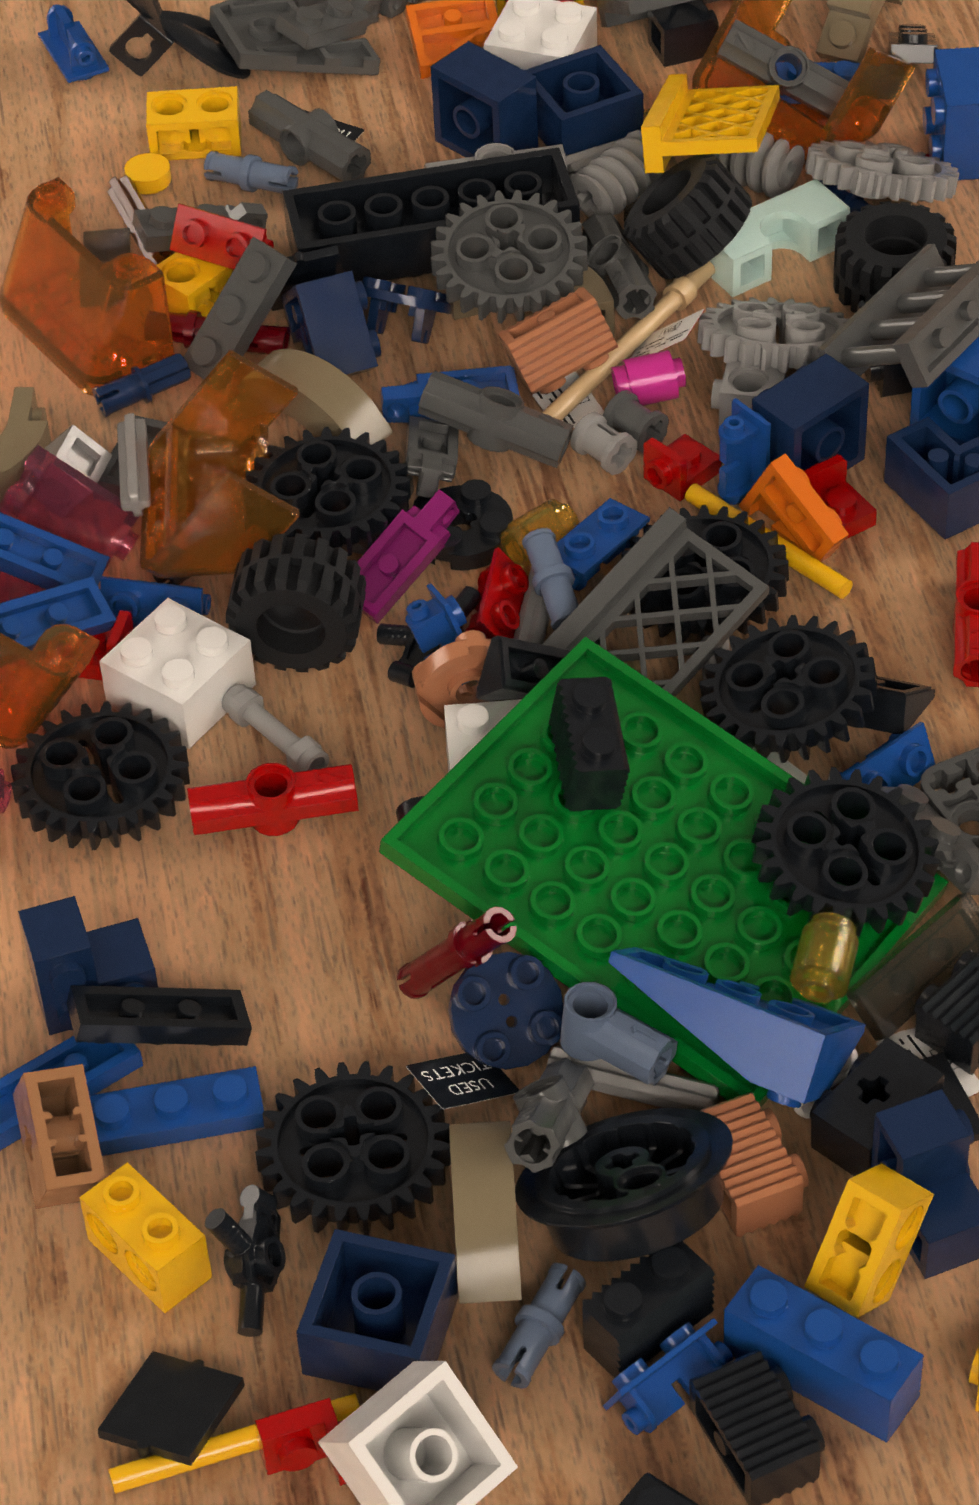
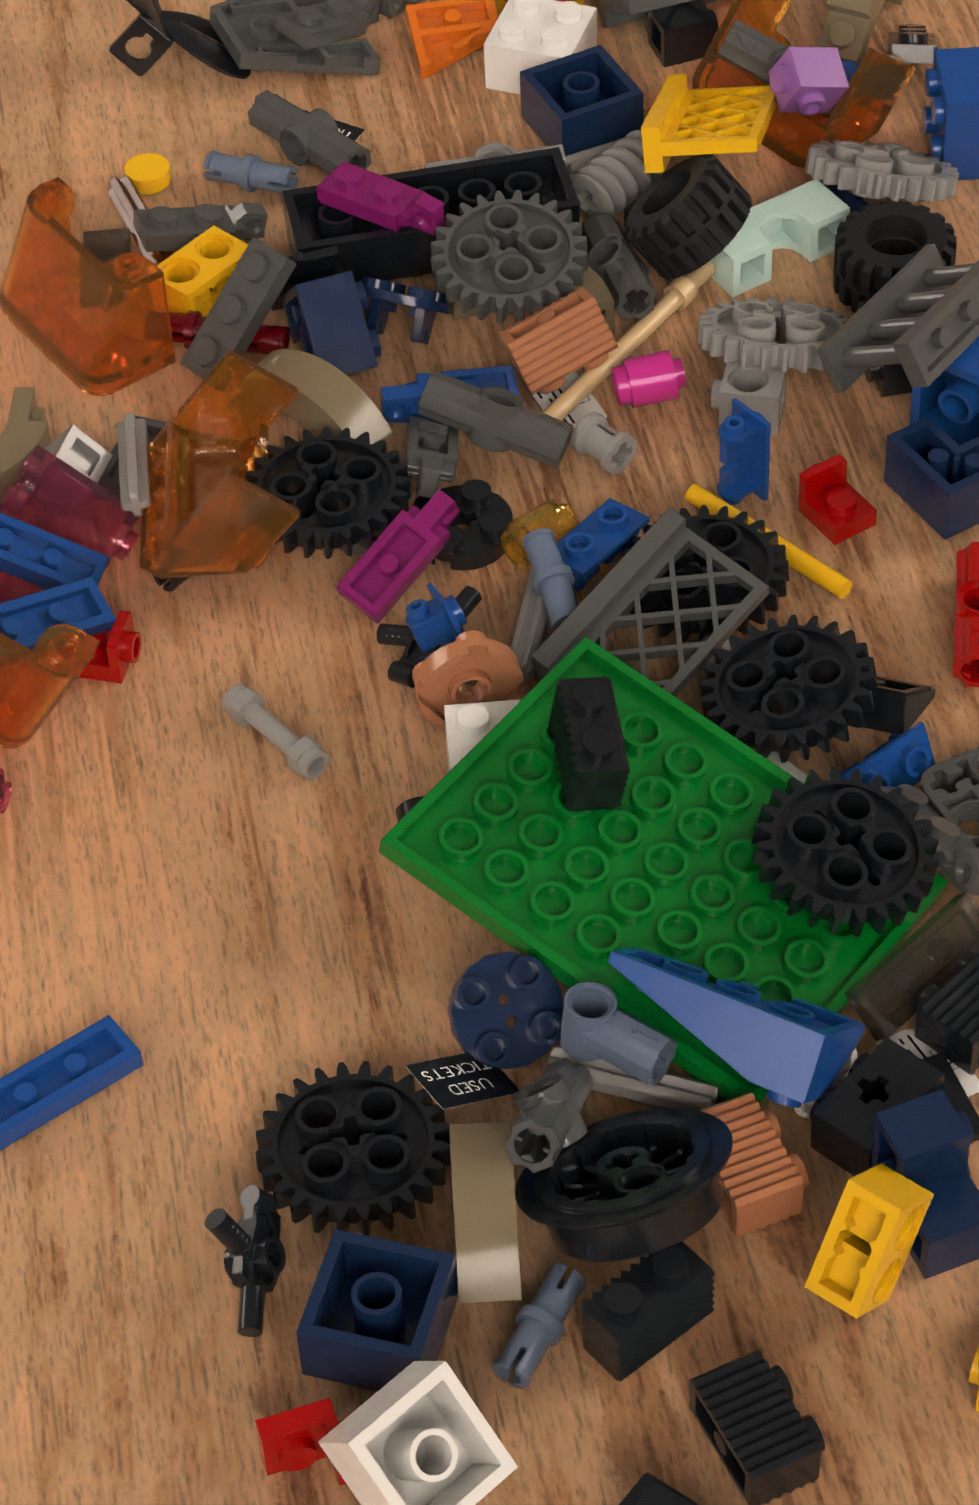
black gear [11,701,190,850] -> none
medium nougat brick [13,1064,106,1209] -> none
dark blue brick [18,896,158,1035] -> none
blue hinge [38,4,110,83] -> none
black plate [66,985,252,1046] -> none
yellow brick [79,1162,212,1314] -> none
blue plate [89,1066,264,1156] -> none
dark blue axle [92,354,191,417] -> none
black piece [97,1351,245,1466] -> none
white brick [99,598,256,749] -> none
blue hinge [100,576,211,628] -> none
yellow bar [108,1393,360,1494] -> none
yellow brick [146,86,242,161] -> none
red hinge [169,203,274,269] -> none
red piece [187,763,359,836] -> none
black tyre [226,533,366,672] -> none
dark red pin [397,906,517,999] -> none
dark blue brick [431,41,538,158] -> none
red hinge [465,547,529,639] -> none
black slope [476,636,571,702] -> none
dark grey bush [603,390,669,453] -> none
blue hinge [603,1318,733,1435] -> none
white sticker [631,309,705,358] -> none
red bracket [643,434,722,502] -> none
light grey piece [713,132,805,198] -> none
blue brick [724,1265,924,1443] -> none
orange wing [738,453,849,562] -> none
dark blue brick [752,353,869,471] -> none
clear yellow brick [790,912,859,1003] -> none
none -> magenta hinge [317,161,445,236]
none -> medium lavender brick [768,46,849,115]

